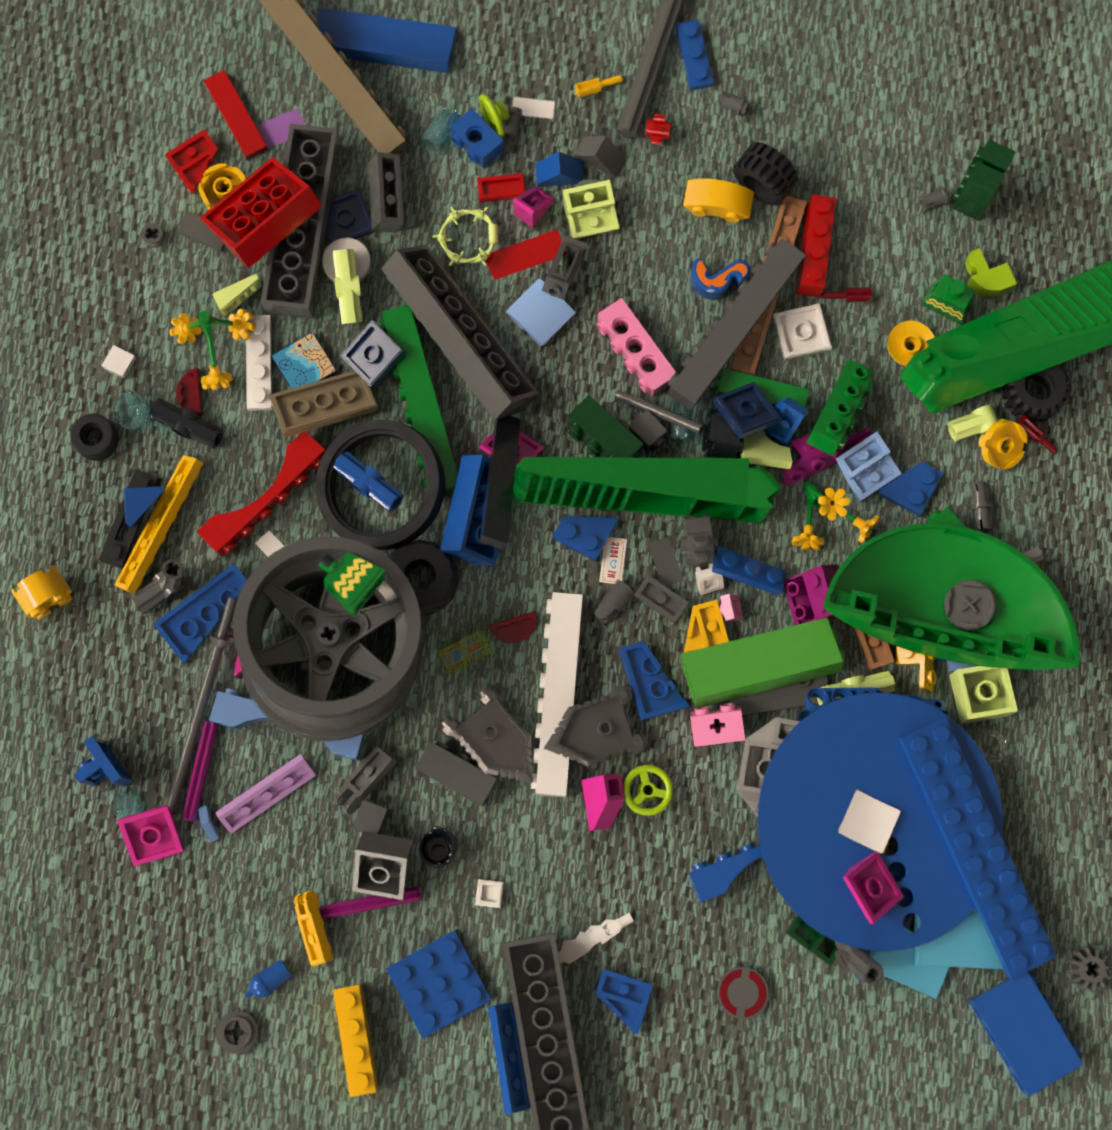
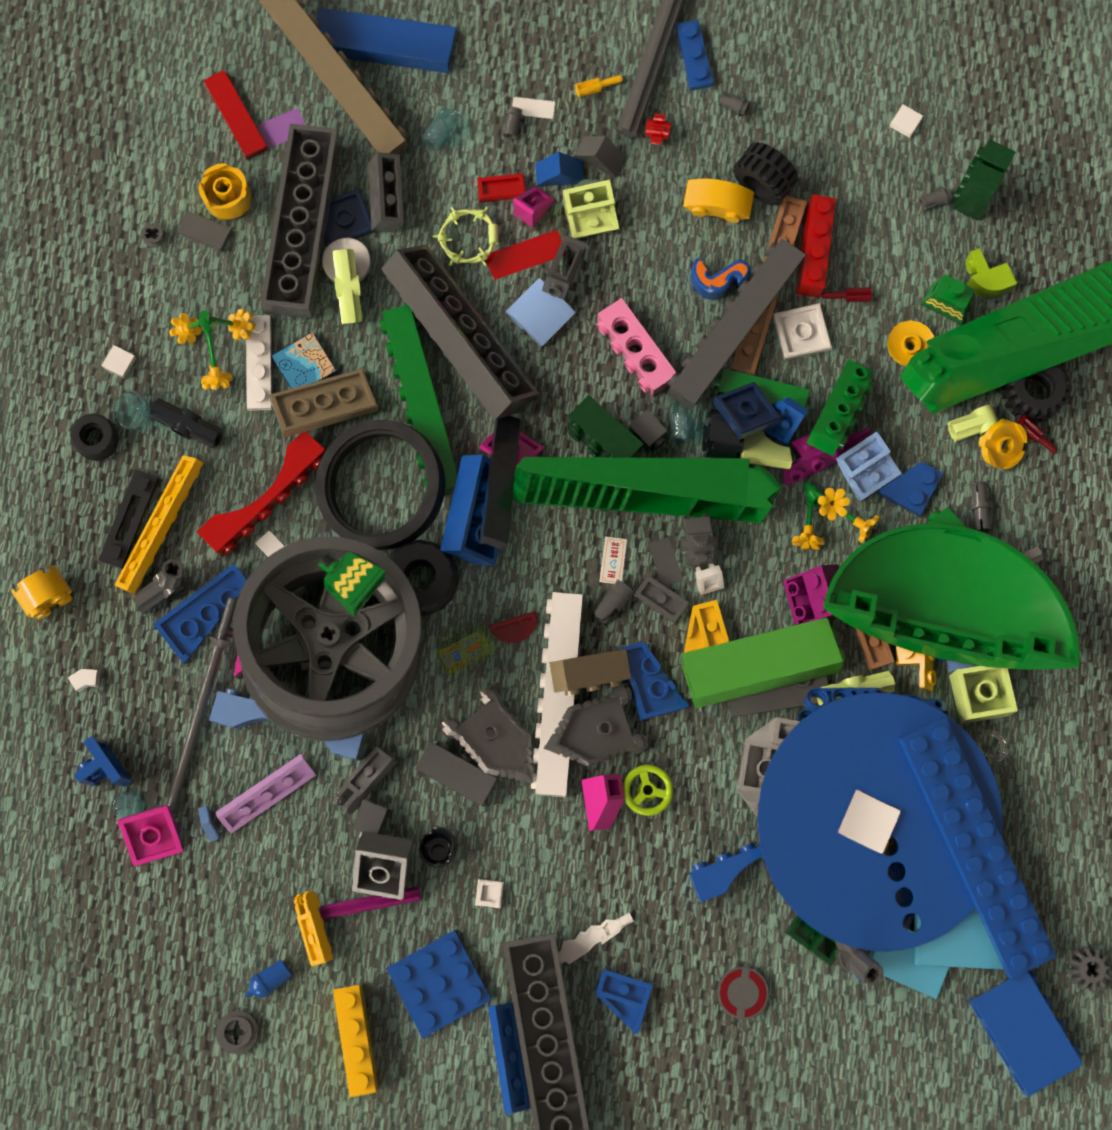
blue slope [123,486,164,527] -> none
red wing [165,129,219,194] -> none
dark red tile [176,368,204,416] -> none
magenta axle [182,721,218,822] -> none
red slope [200,157,322,269] -> none
yellowish green slope [212,274,262,317] -> none
blue piece [333,452,404,513] -> none
tile [341,320,406,388] -> none
blue brick [451,108,504,168] -> none
lime piece [479,94,510,138] -> none
blue wing [552,516,618,562] -> none
dark grey bar [615,390,704,434] -> none
bright pink brick [690,703,745,747] -> none
blue plate [712,546,785,596] -> none
bright pink plate [720,594,744,622] -> none
dark pink slope [843,851,904,924] -> none
dark grey tile [944,580,996,631] -> none
none -> white piece [68,669,101,692]
none -> dark tan brick [549,649,631,696]
none -> white tile [890,105,923,138]

